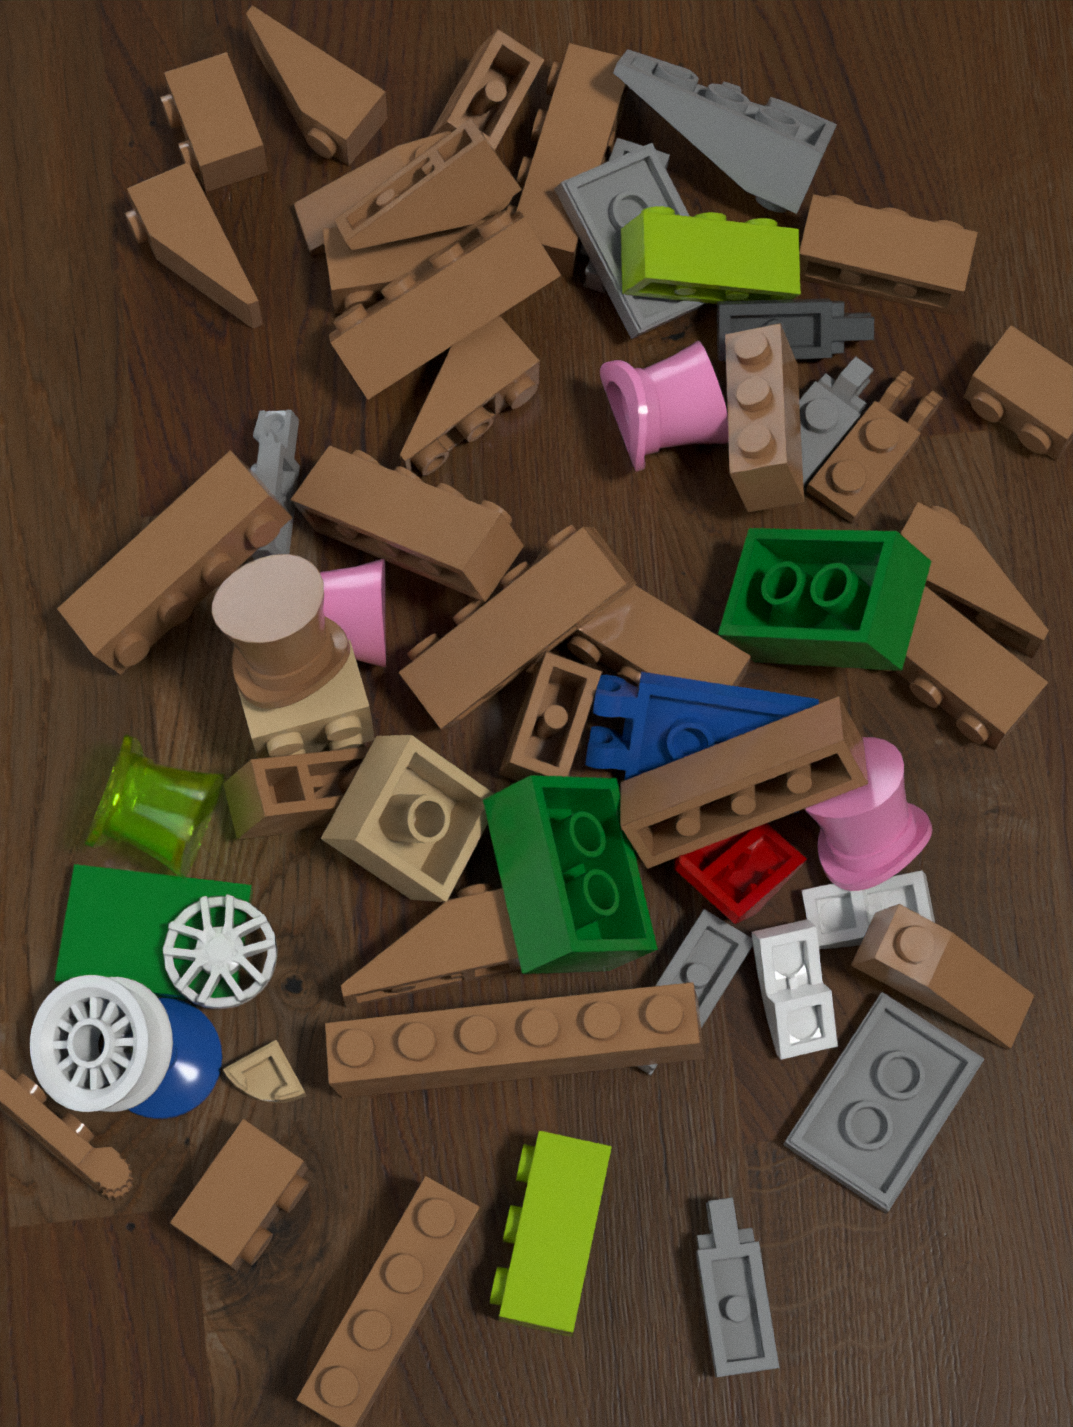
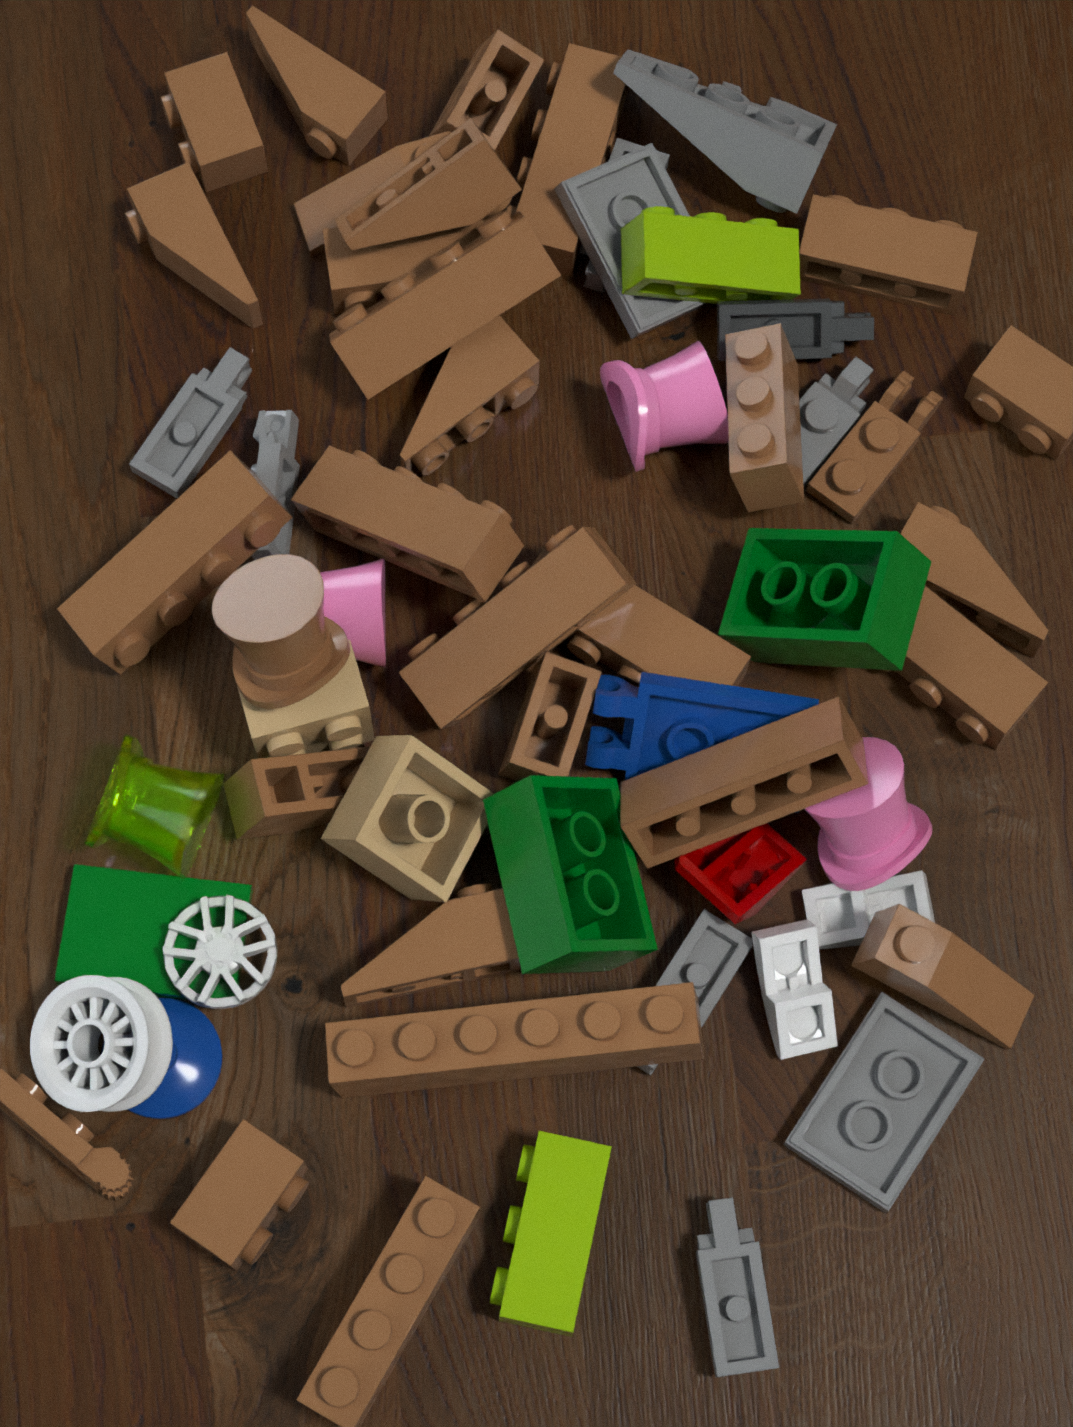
tan tile [223,1040,307,1103] -> none
none -> light grey hinge [129,347,252,498]

